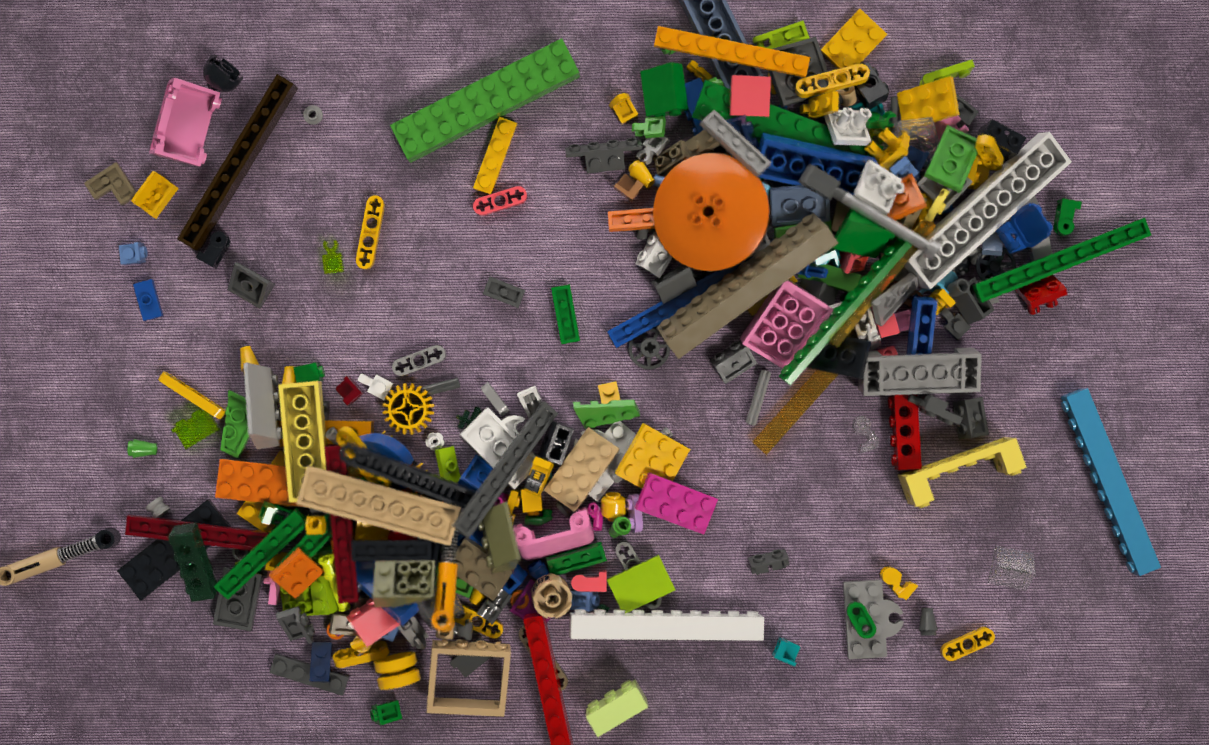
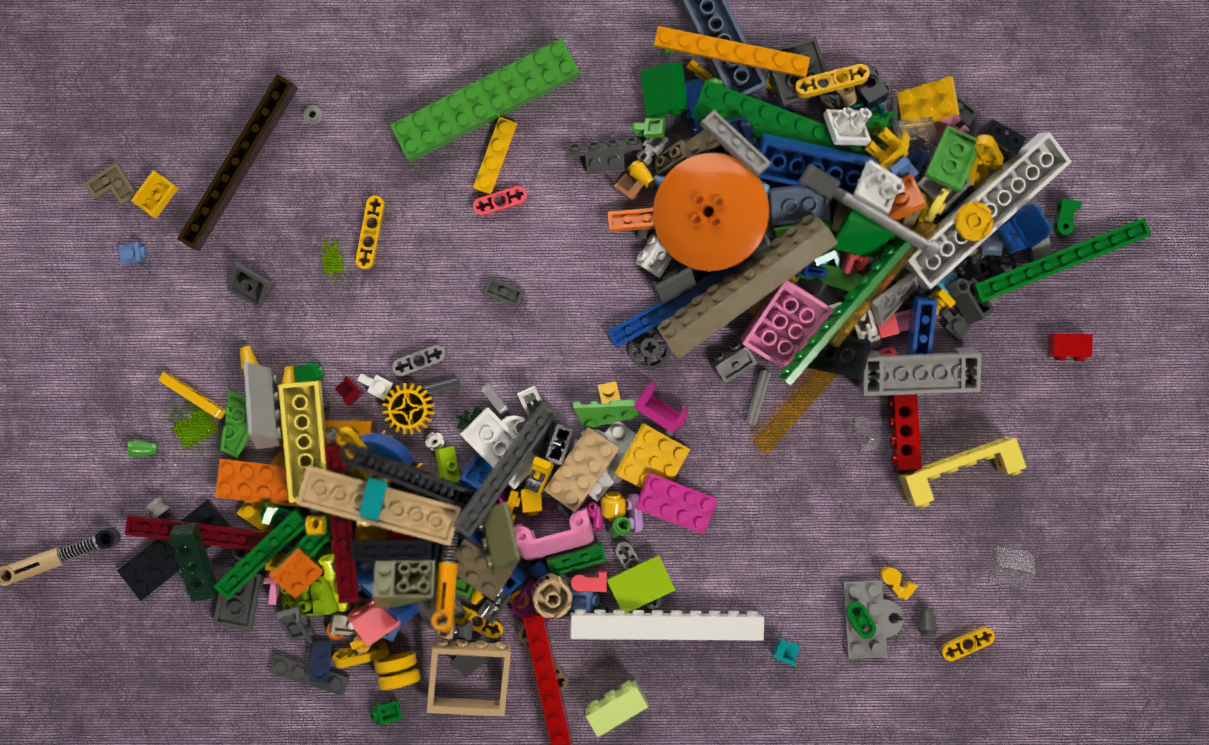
blue plate [133,279,163,321] -> none
bright pink windscreen [149,78,222,167] -> none
black leg [196,231,231,269] -> none
black cylinder [203,55,243,92] -> none
light grey hinge [398,616,429,650] -> none
green arm [525,509,553,526] -> none
green plate [551,284,580,345] -> none
yellow tile [609,93,638,125] -> none
coral tile [730,75,771,117] -> none
dark grey hinge [748,549,790,575] -> none
lime plate [752,21,809,49] -> none
yellow hinge [800,91,838,118] -> none
yellow plate [821,9,887,69] -> none
dark grey plate [907,394,963,426] -> none
lime plate [919,59,975,86] -> none
dark grey bracket [953,397,989,439] -> none
red plate [1015,275,1068,315] -> none
dark azure brick [1061,388,1161,576] -> none
none -> teal tile [359,477,388,521]
none -> dark pink panel [634,381,689,434]
none -> yellow tile [954,202,994,241]
none -> red brick [1048,333,1093,361]

